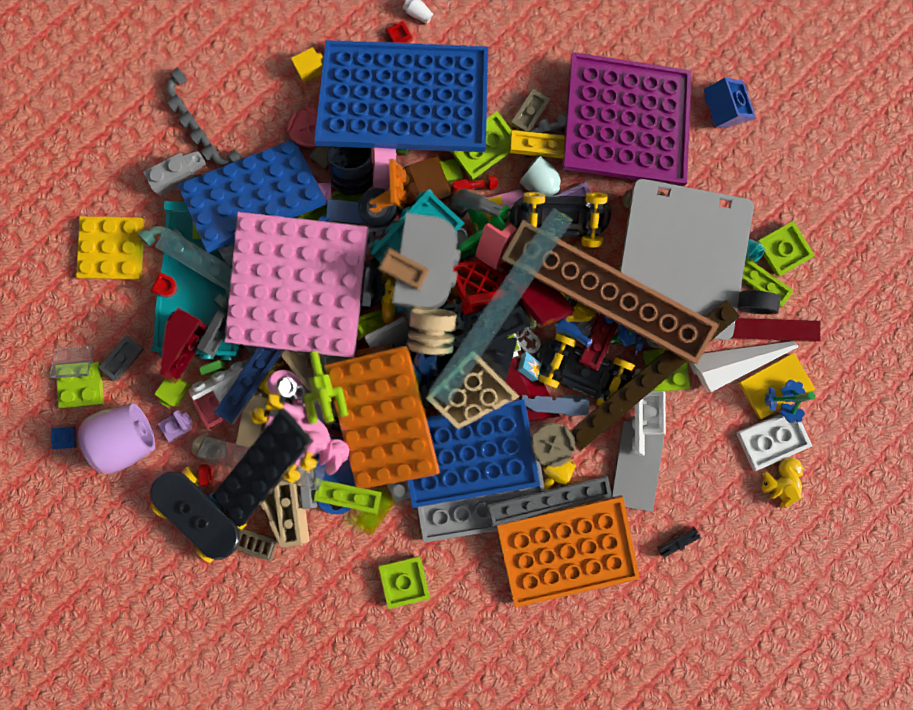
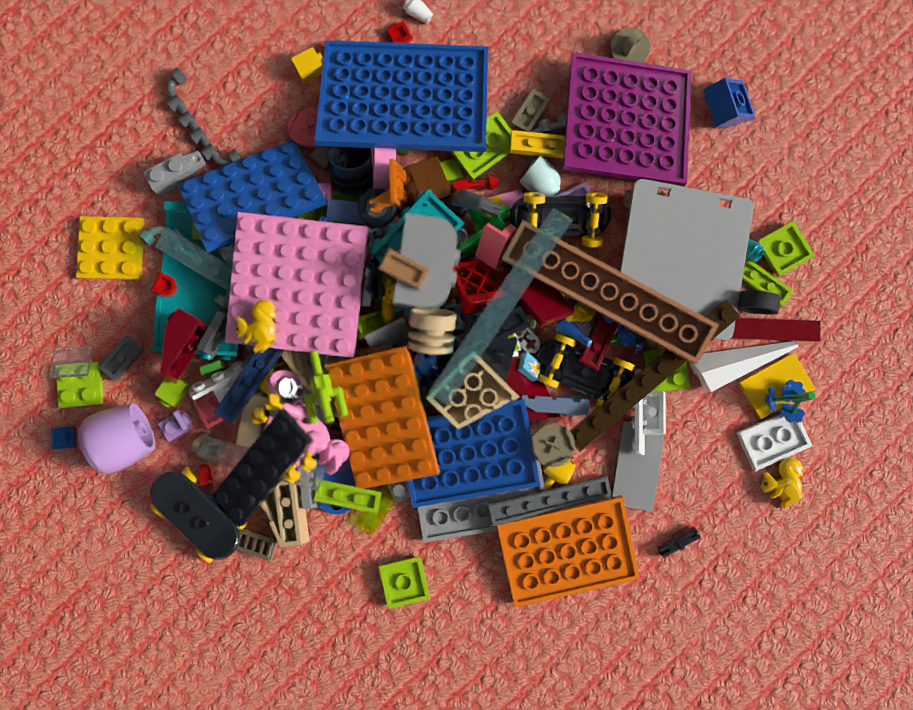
none -> yellow animal [236,299,276,353]
none -> dark tan tile [609,28,651,63]

